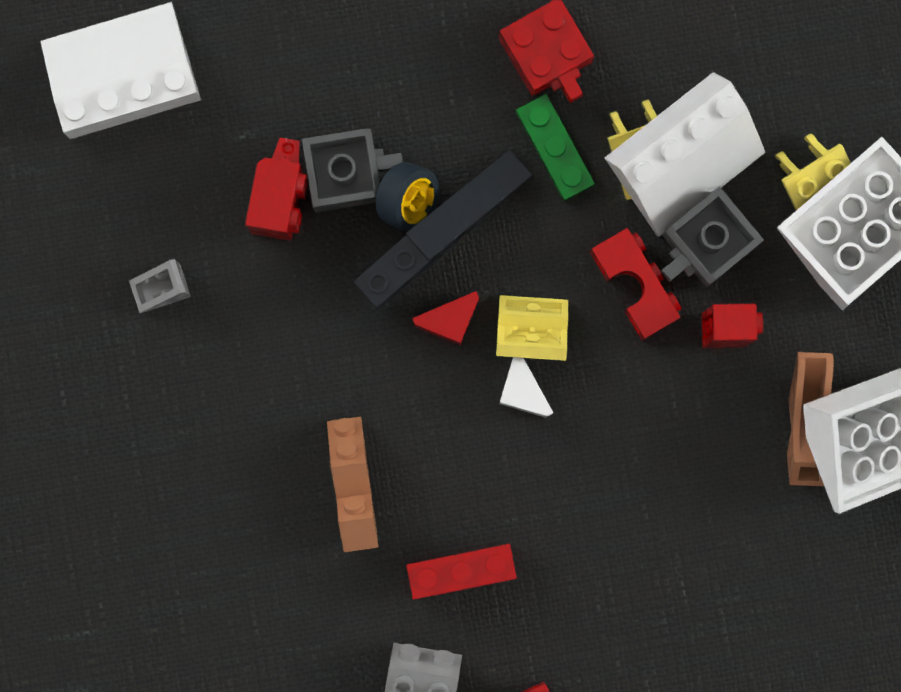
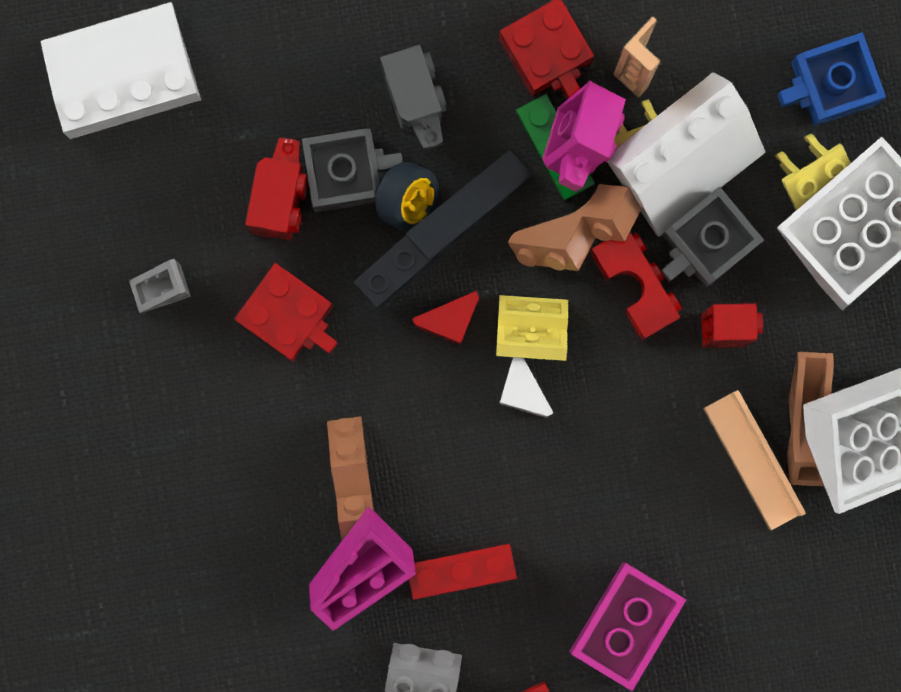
none -> red hinge [234,263,338,362]
none -> dark pink wedge [309,506,416,631]
none -> dark grey hinge [380,45,446,150]
none -> nougat arch [508,184,641,271]
none -> dark pink hinge [542,81,626,191]
none -> dark pink brick [569,562,686,691]
none -> light nougat panel [614,17,660,98]
none -> light nougat panel [703,390,806,530]
none -> blue hinge [777,32,886,126]

